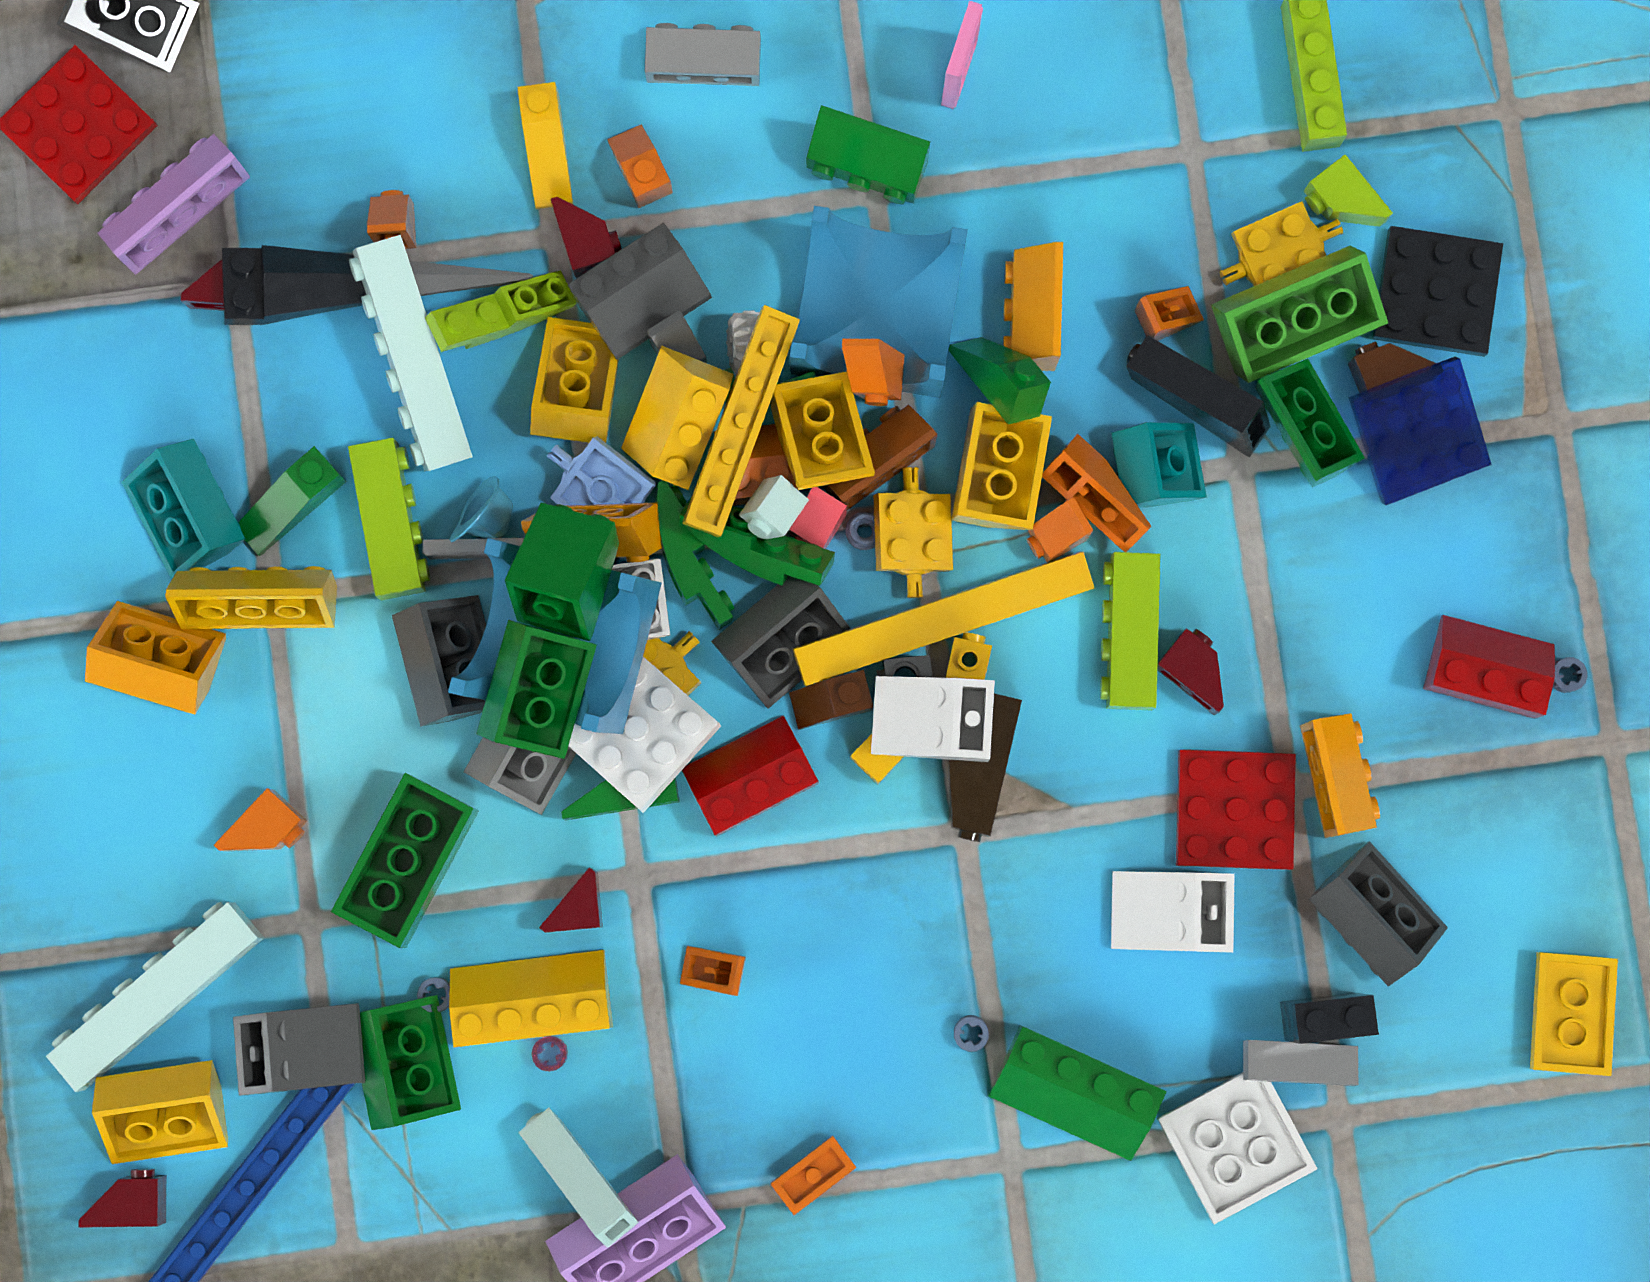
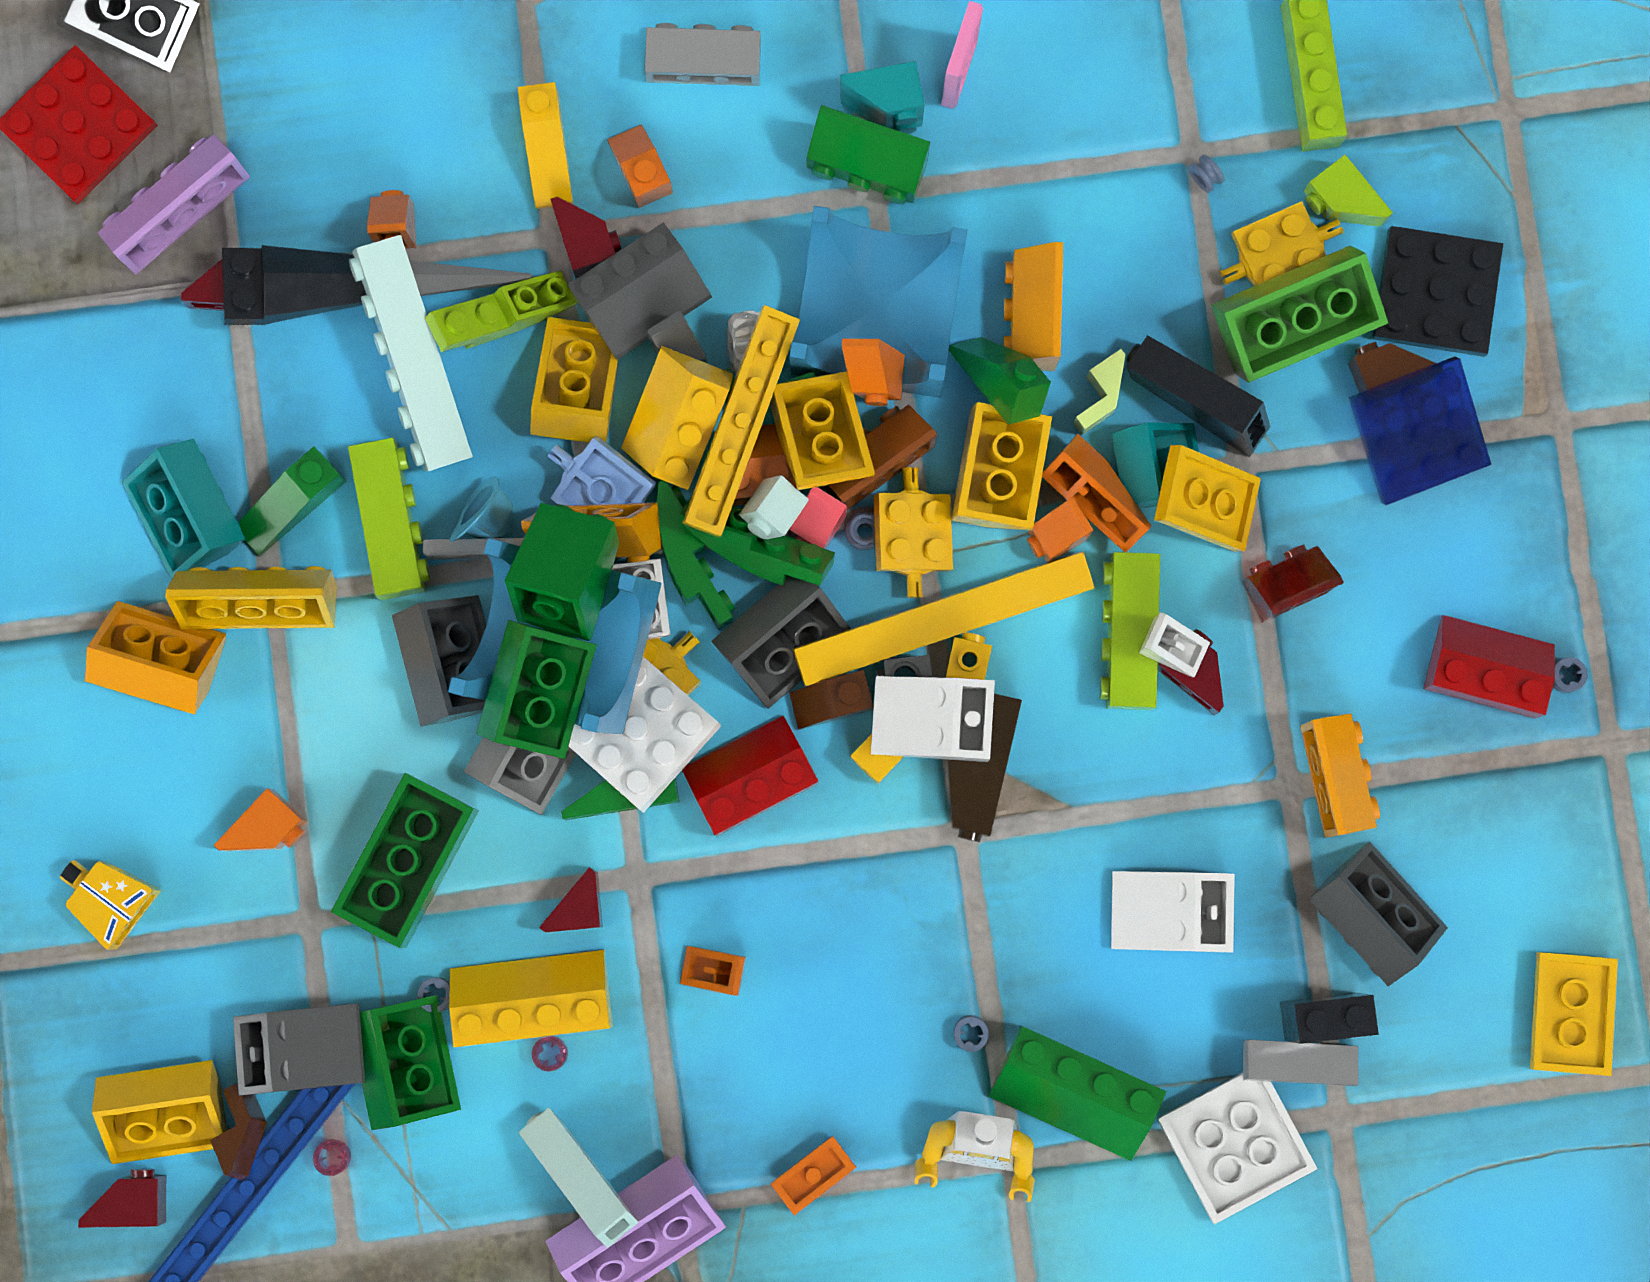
light aqua brick [46,902,264,1092] -> none
orange slope [1134,286,1204,341] -> none
red plate [1176,750,1296,870] -> none
green slope [1255,359,1365,488] -> none
none -> yellow torso [60,860,162,950]
none -> reddish brown slope [210,1083,267,1180]
none -> clear pink bush [313,1139,351,1176]
none -> teal slope [840,61,925,134]
none -> torso [915,1111,1035,1202]
none -> yellowish green slope [1073,349,1126,435]
none -> white slope [1139,612,1210,677]
none -> yellow plate [1154,445,1261,552]
none -> sand blue bush [1188,154,1225,193]
none -> clear red slope [1243,544,1344,623]

